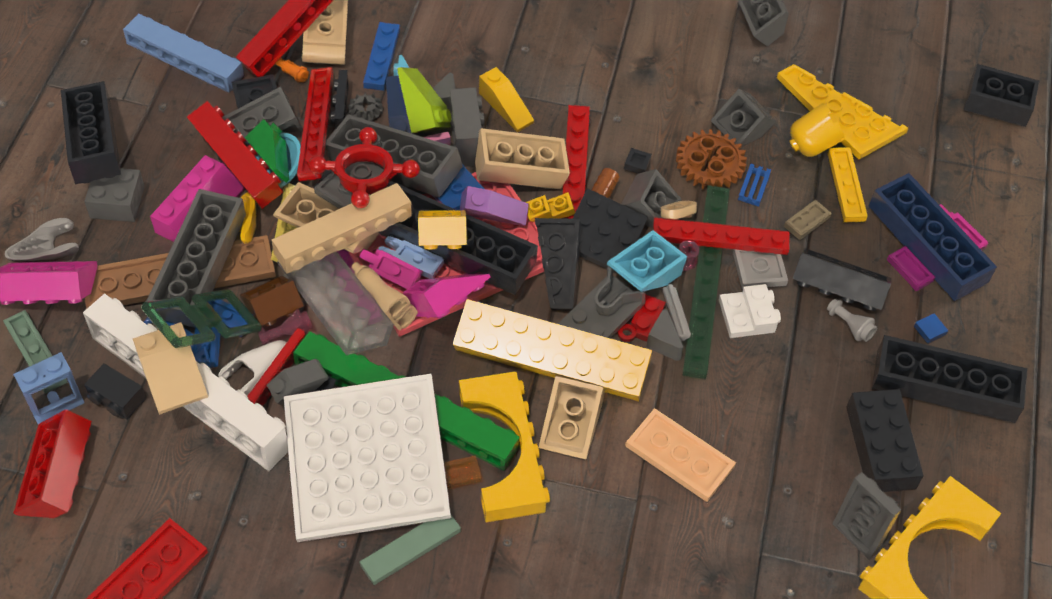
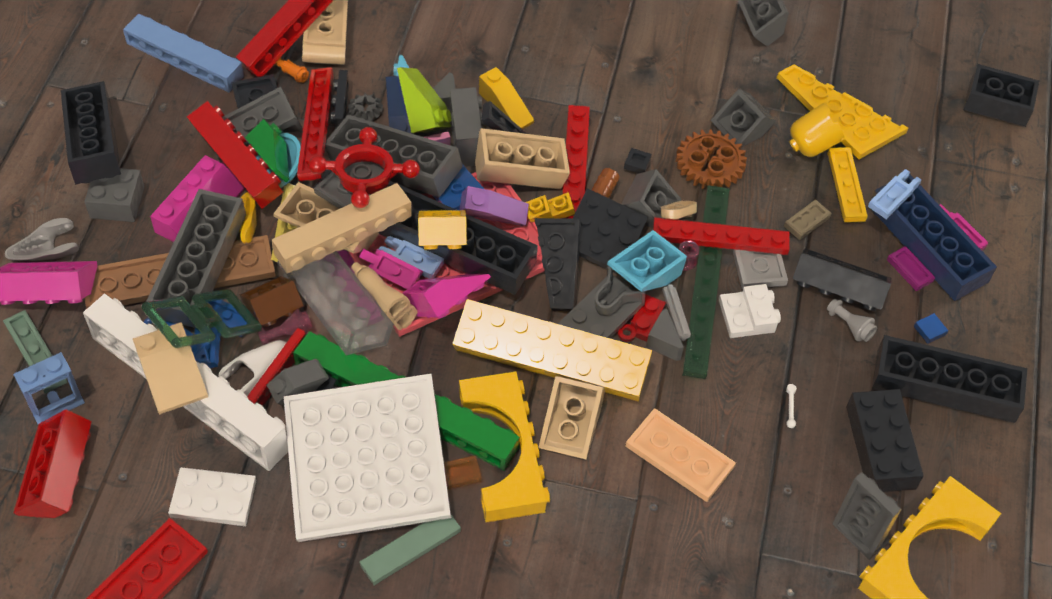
black brick [84,363,146,420] -> none
blue plate [363,22,400,91] -> none
blue tile [738,164,771,206] -> none
none -> white plate [169,467,256,526]
none -> black plate [482,101,527,134]
none -> white hinge [786,384,797,428]
none -> light blue hinge [868,169,921,219]

